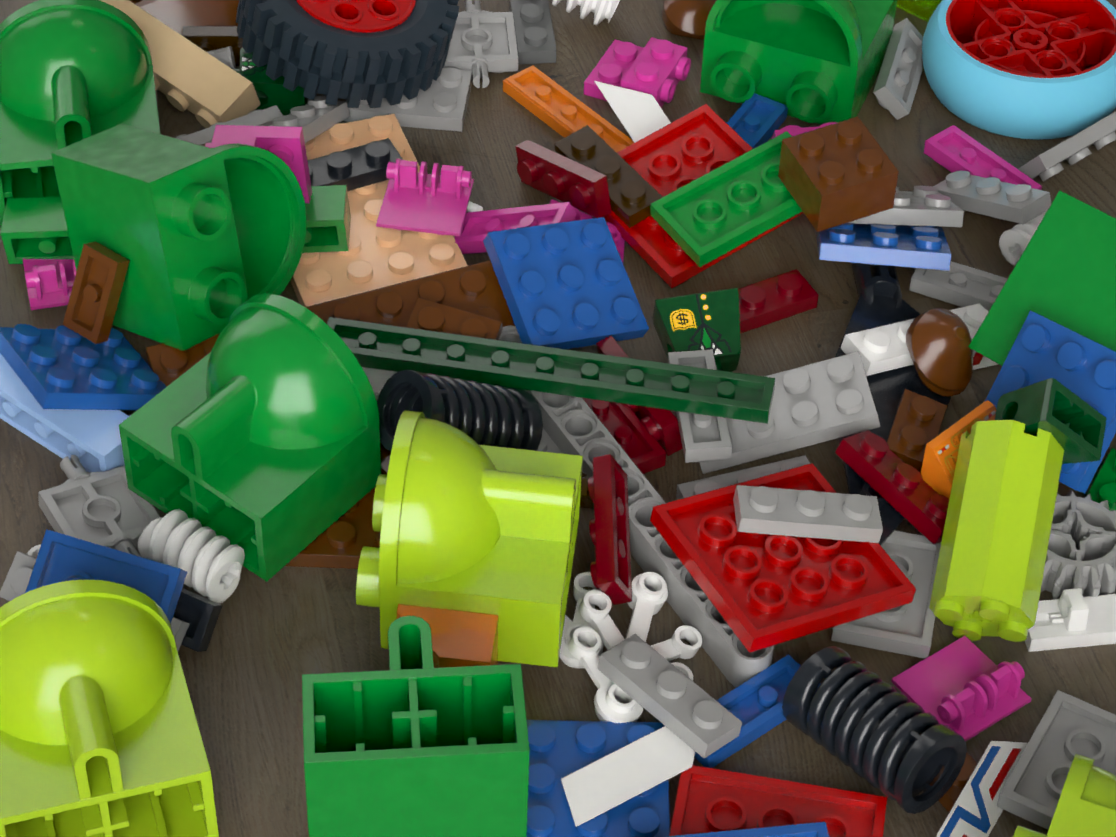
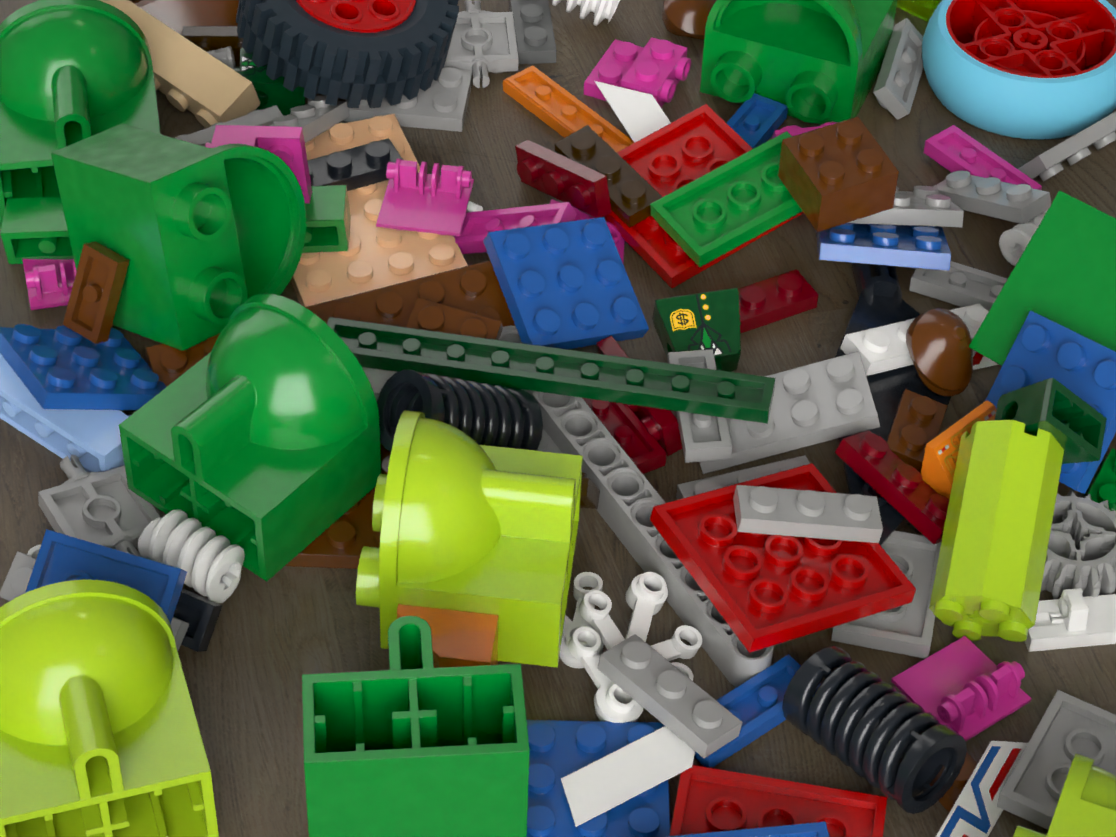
dark red plate [588,454,632,605] -> none

